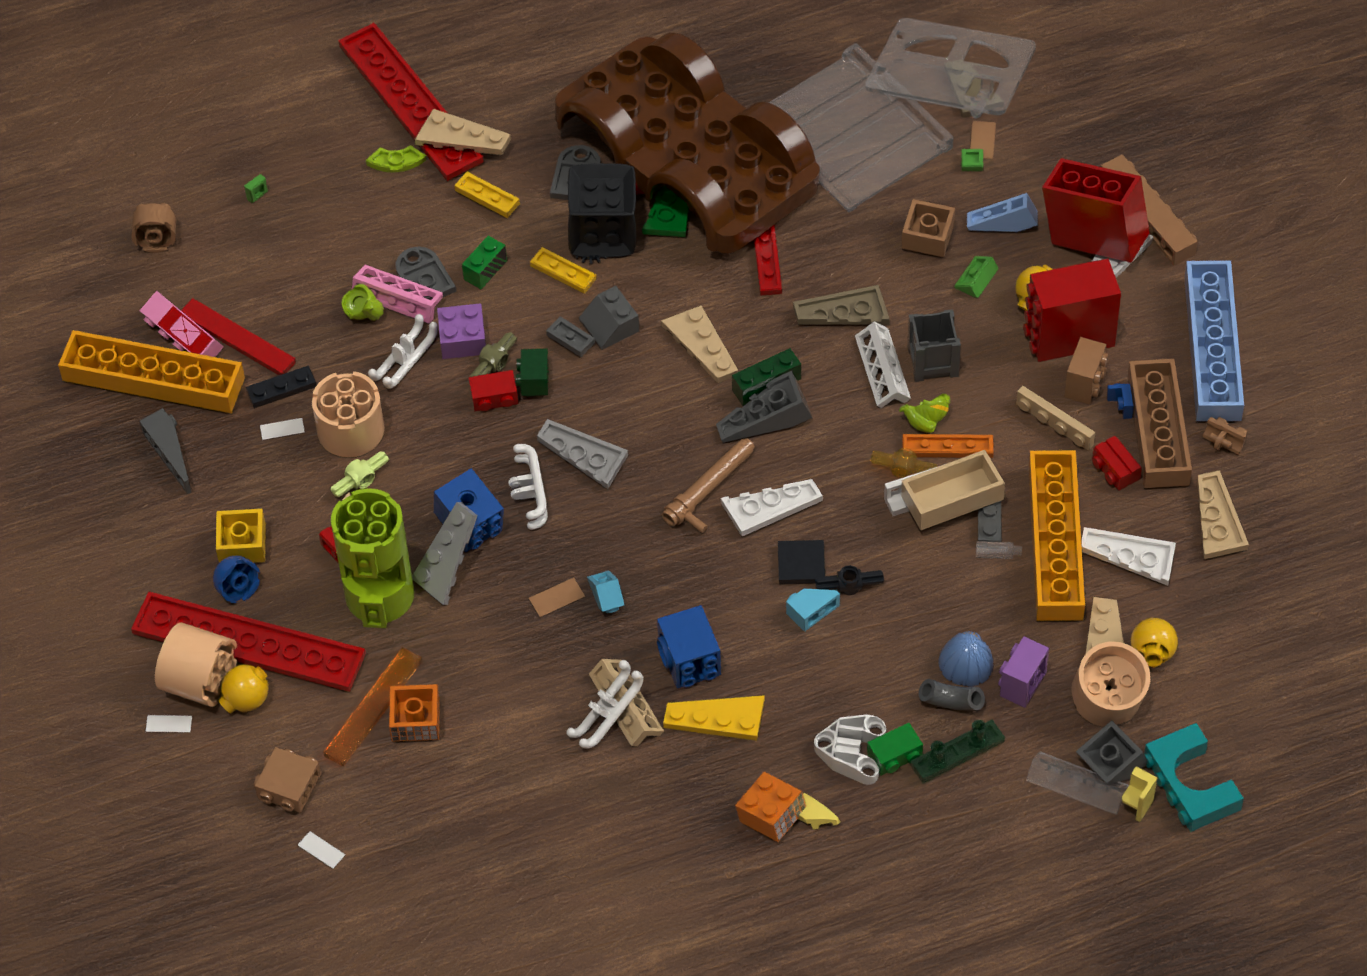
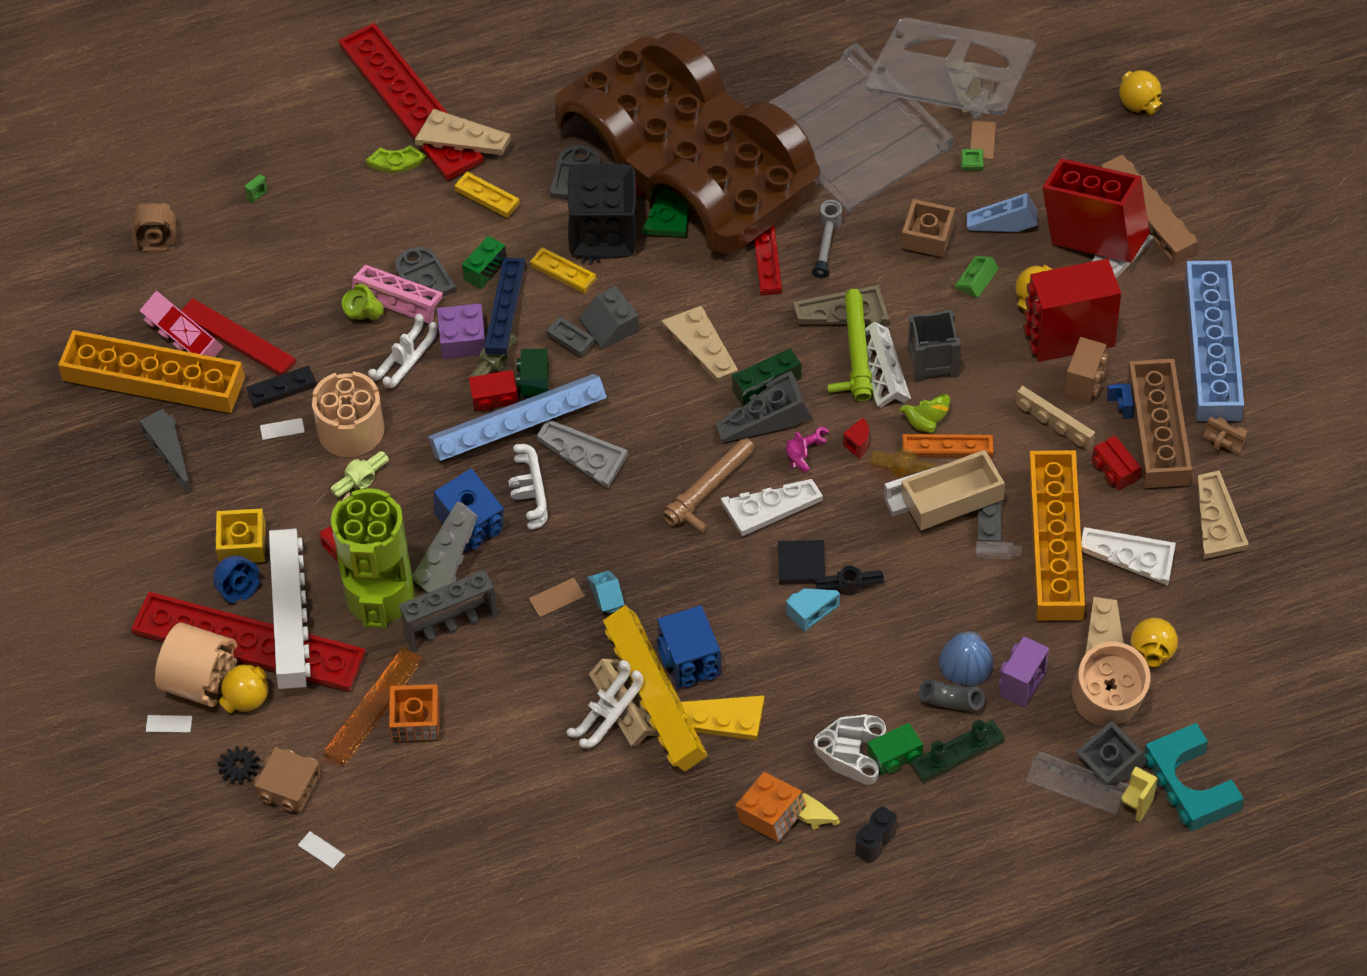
none -> black gear [217,746,260,784]
none -> white brick [269,529,311,689]
none -> dark grey window [399,570,498,652]
none -> light blue brick [428,374,607,461]
none -> dark blue plate [484,258,526,354]
none -> yellow brick [603,605,708,771]
none -> dark pink piece [786,427,829,473]
none -> light grey piece [812,200,842,278]
none -> lime cylinder [828,289,873,402]
none -> red brick [843,418,869,459]
none -> black brick [855,806,897,864]
none -> yellow brick [1119,70,1163,115]

